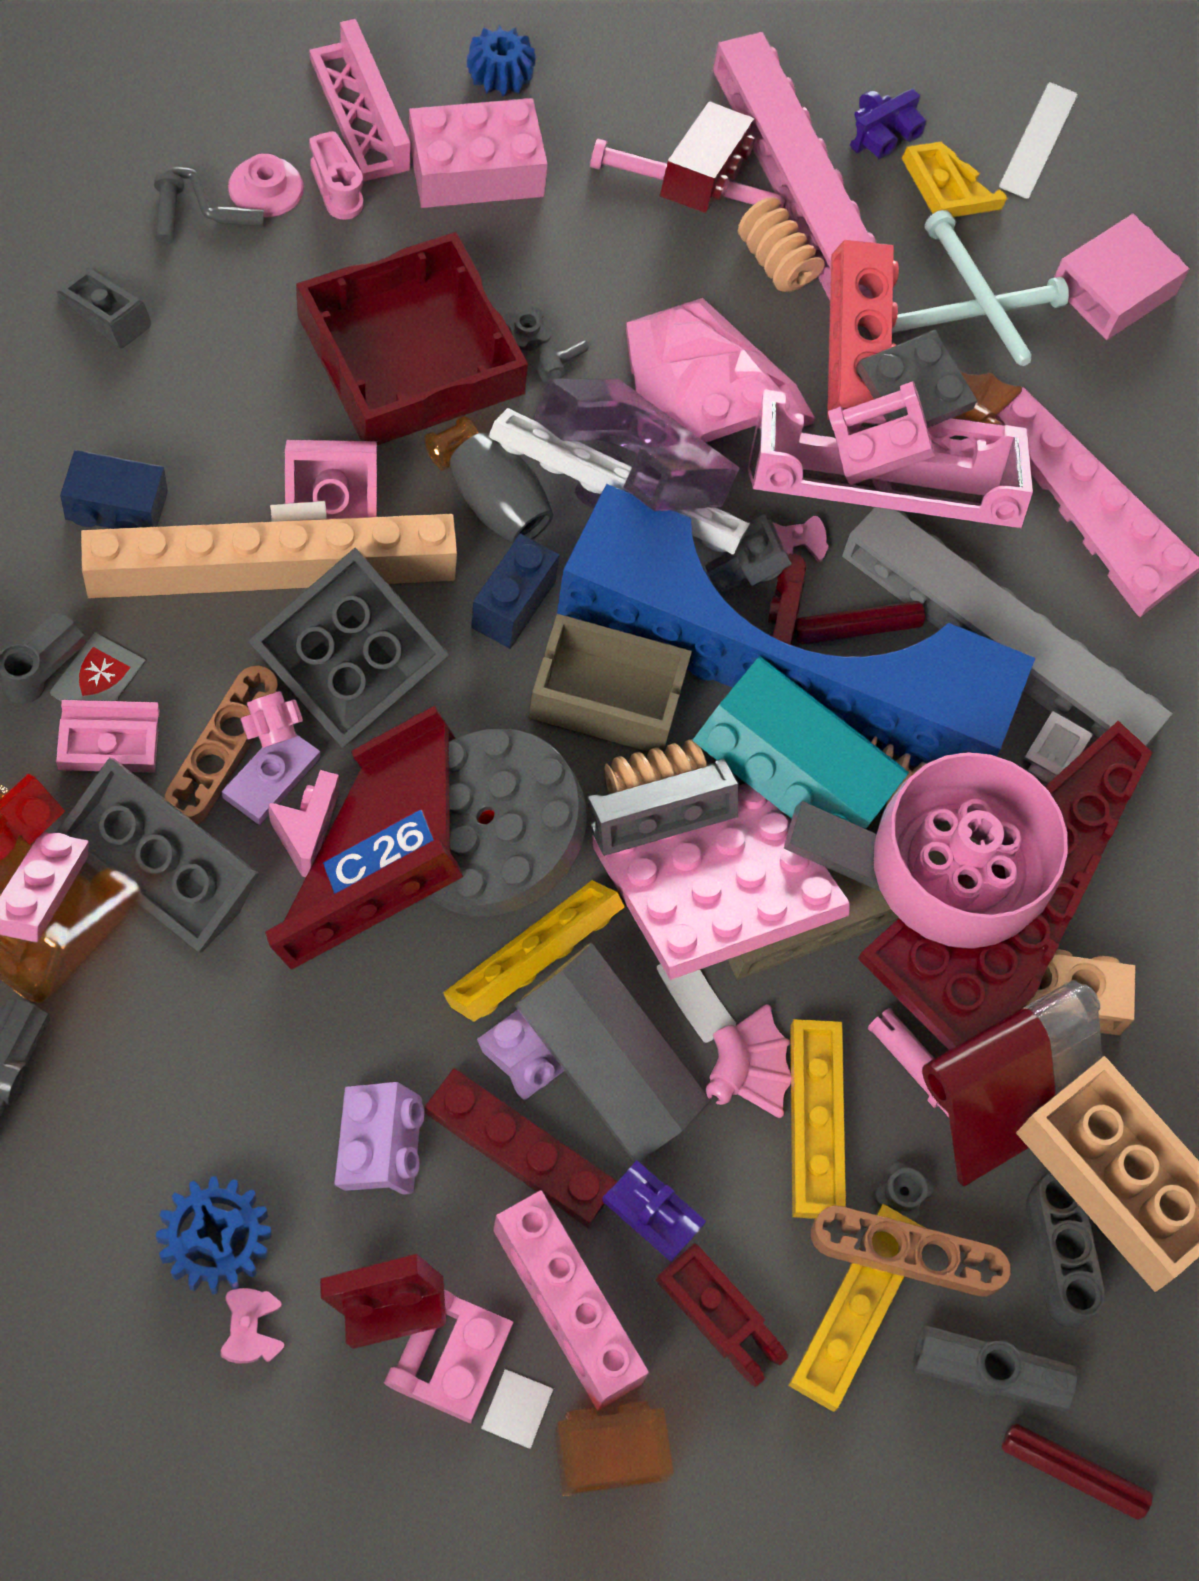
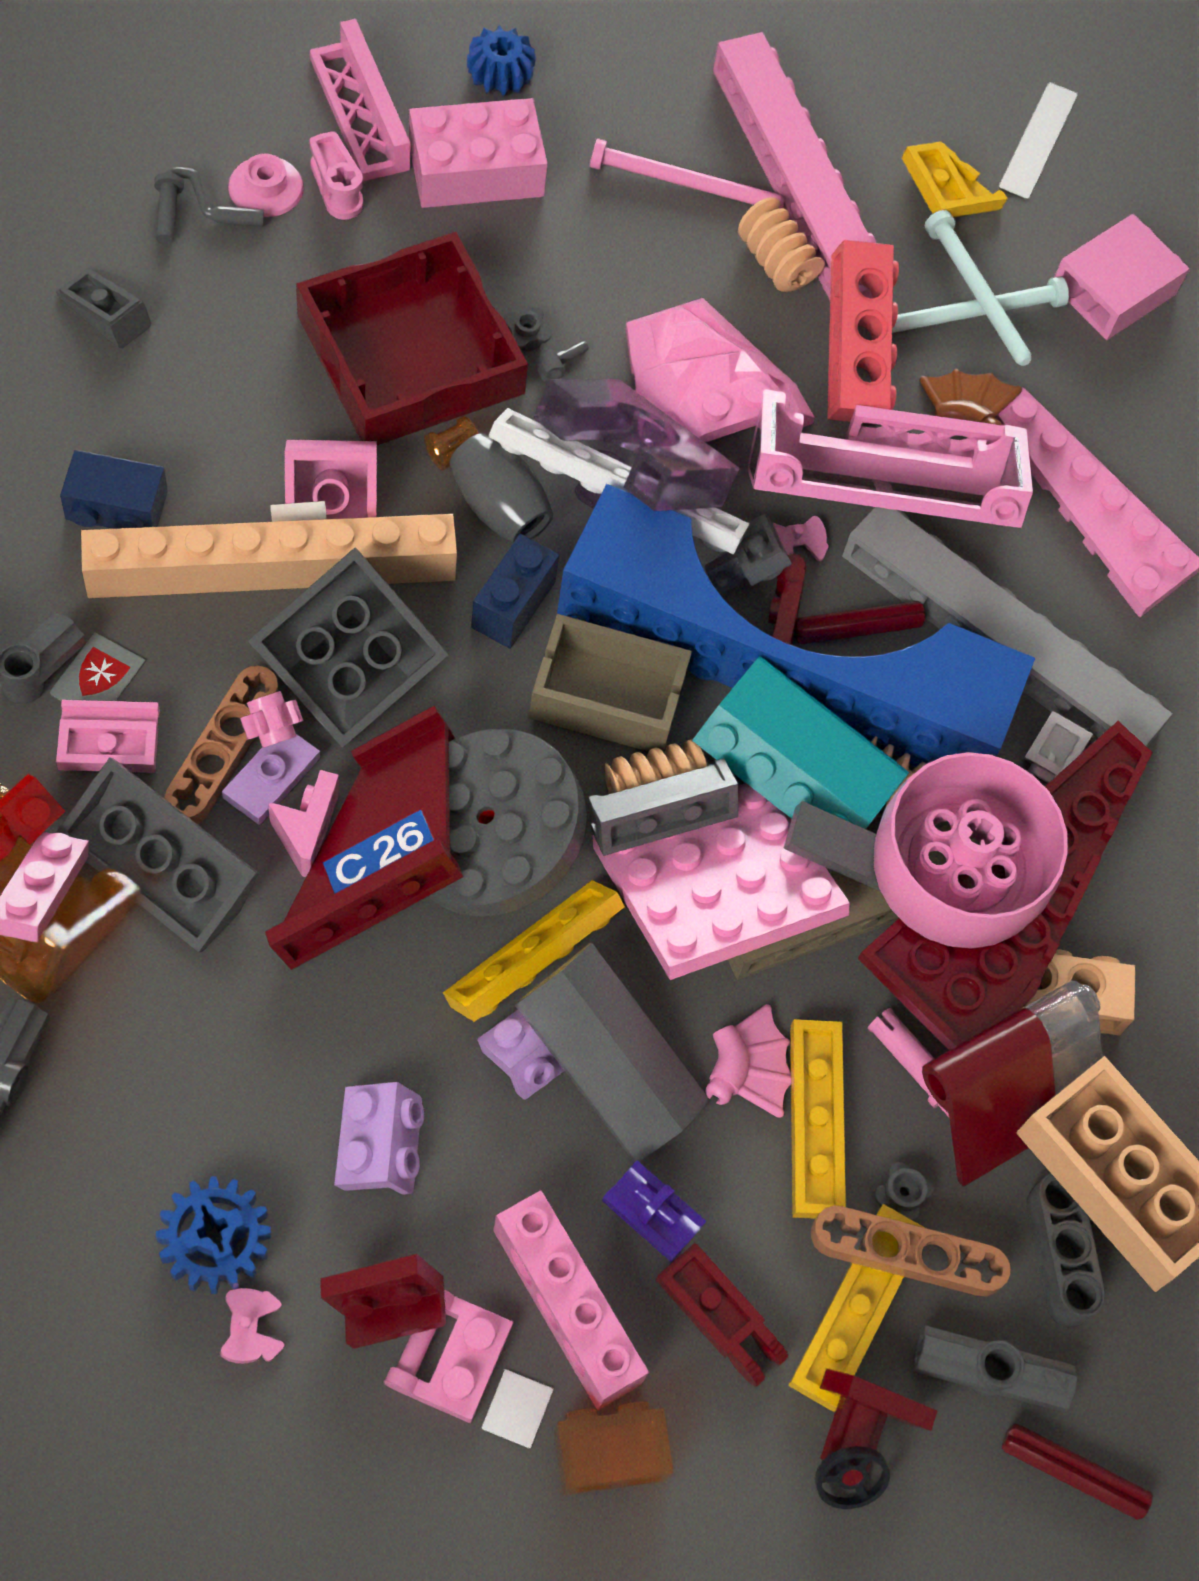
dark red plate [424,1068,617,1228] -> none
white sticker [657,964,736,1043] -> none
brick [660,102,756,213] -> none
bright pink plate [828,381,935,485] -> none
dark purple hips [849,88,927,159] -> none
dark grey plate [856,330,977,428] -> none
none -> dark red piece [815,1368,938,1509]

